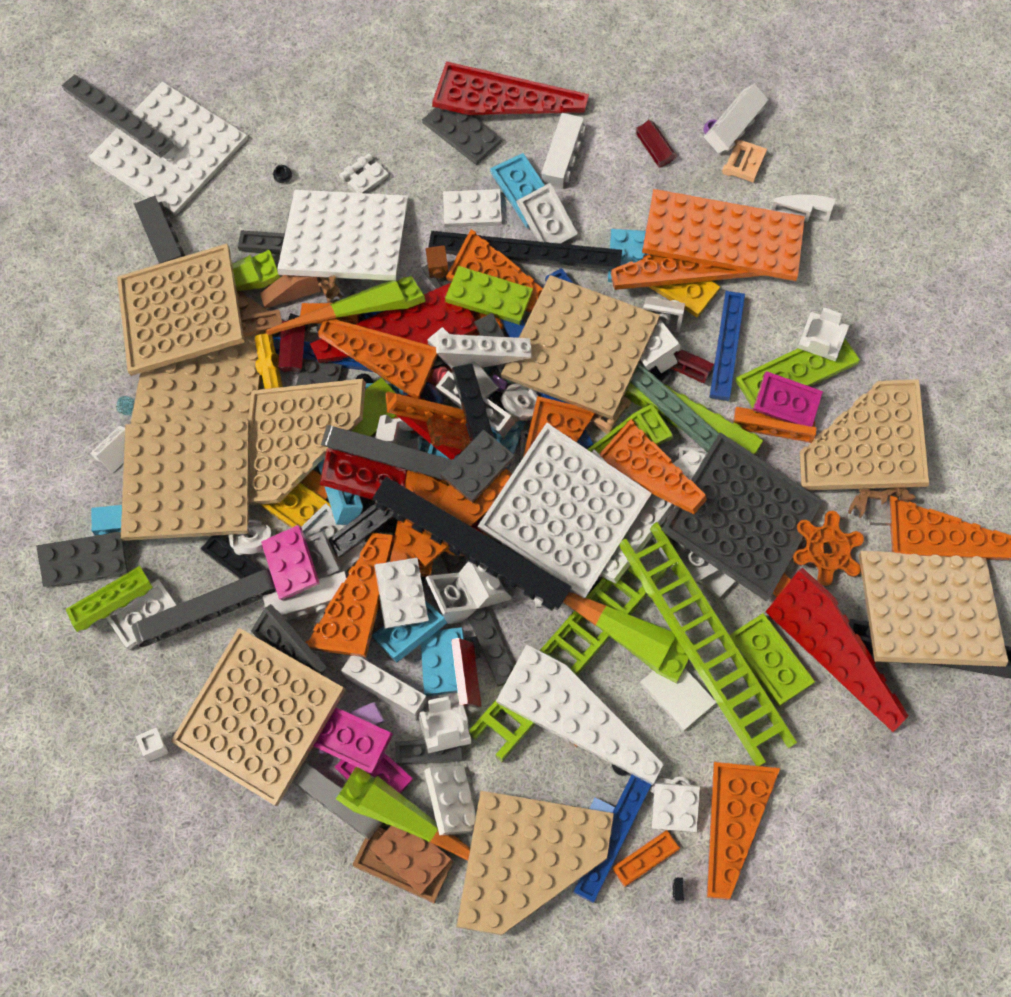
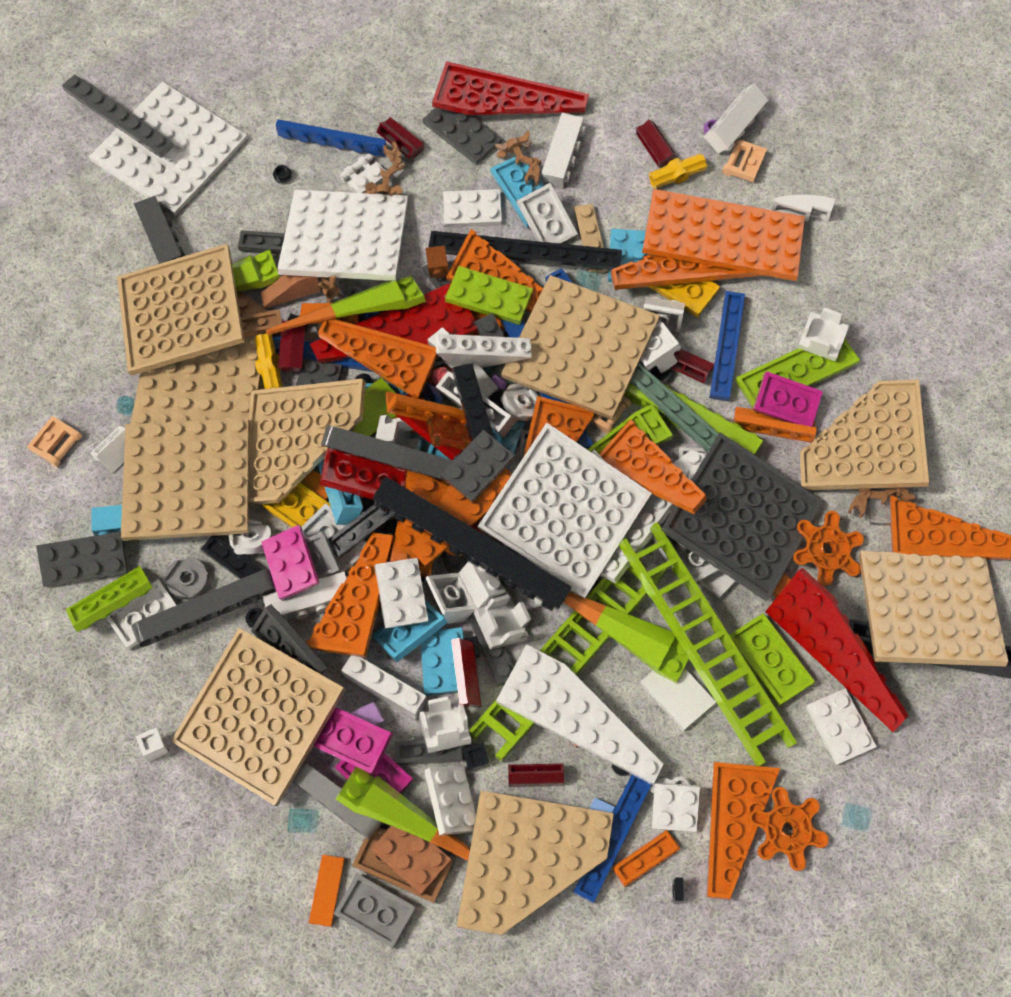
none -> light nougat plate [27,416,83,468]
none -> light grey plate [165,557,209,600]
none -> black plate [245,608,263,628]
none -> blue plate [275,119,387,156]
none -> clear light blue tile [287,809,312,833]
none -> orange tile [309,855,345,928]
none -> light grey plate [334,873,416,949]
none -> medium nougat piece [365,142,405,196]
none -> dark red piece [376,117,424,159]
none -> black plate [463,742,490,771]
none -> white panel [473,594,531,650]
none -> medium nougat piece [495,131,542,186]
none -> dark red piece [508,763,564,787]
none -> tan plate [574,204,608,275]
none -> clear light blue tile [574,269,597,291]
none -> yellow piece [649,154,707,189]
none -> orange plate [749,787,829,871]
none -> white plate [806,688,877,766]
none -> clear light blue tile [841,803,868,832]

